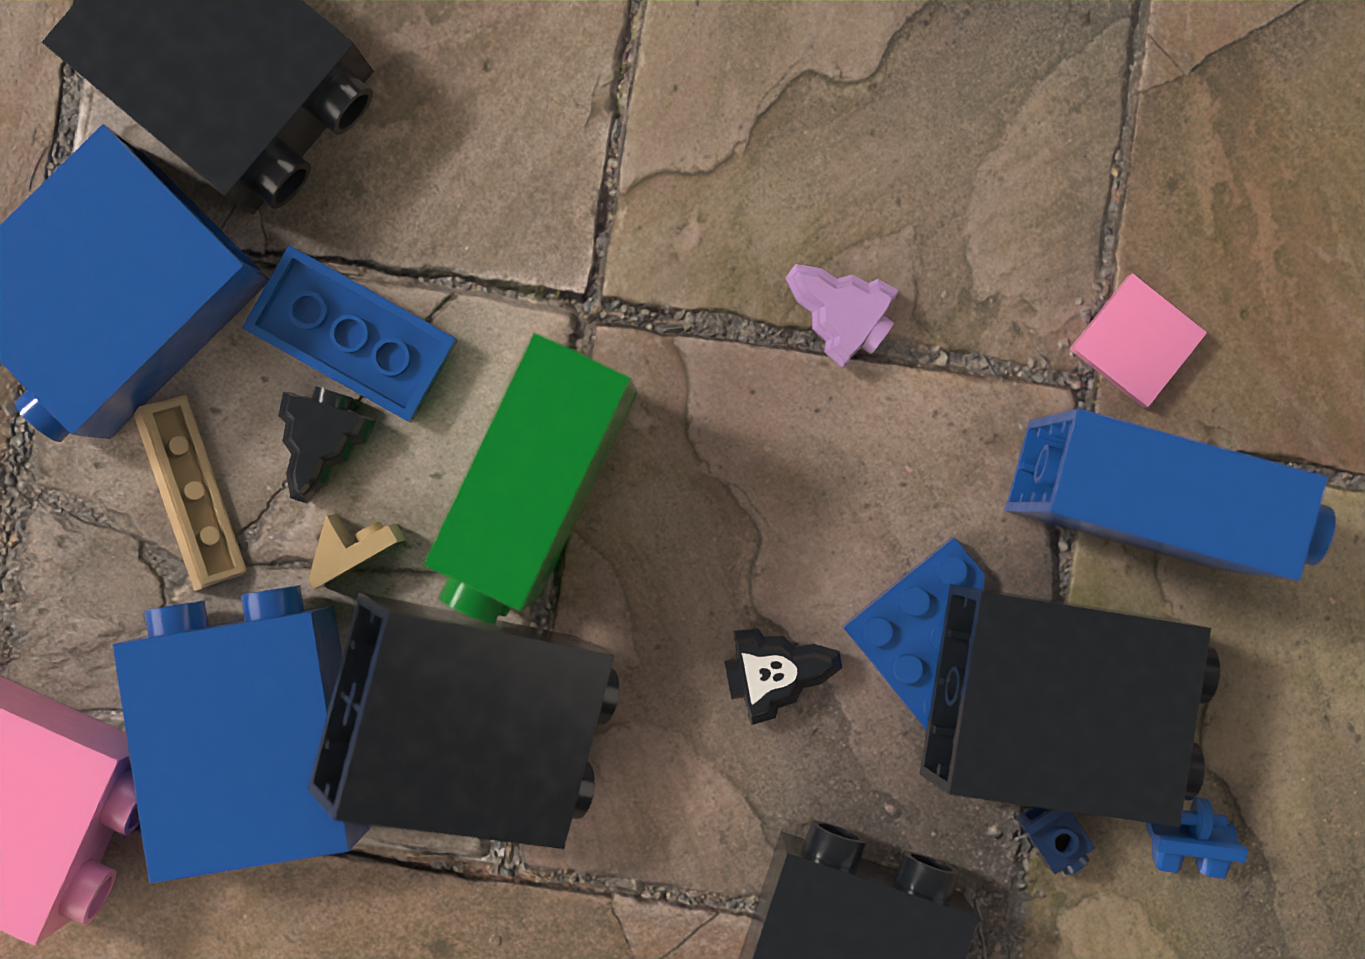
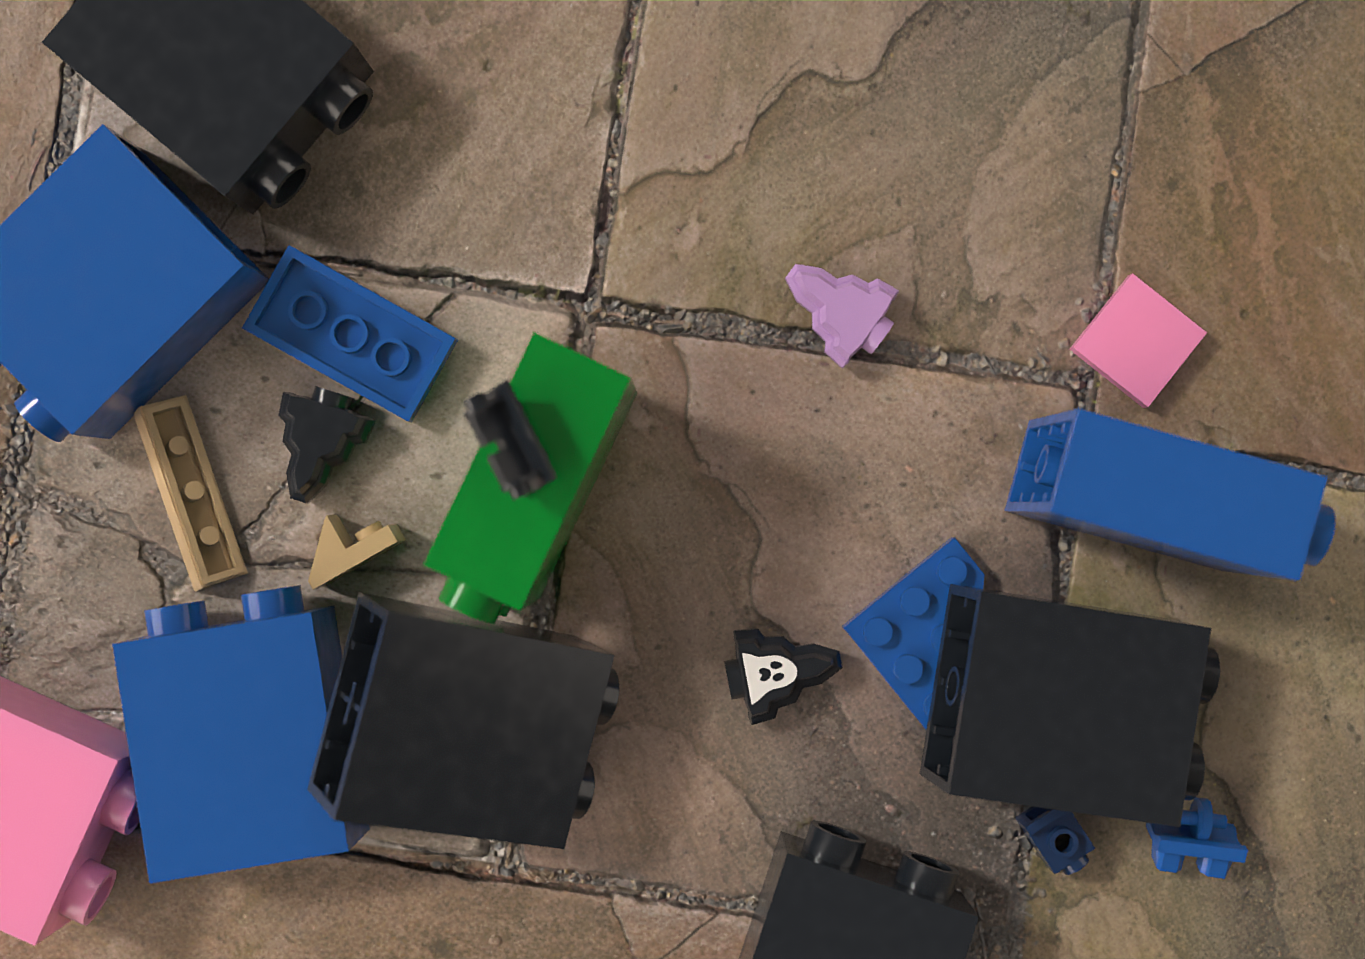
none -> black hinge [463,379,558,500]

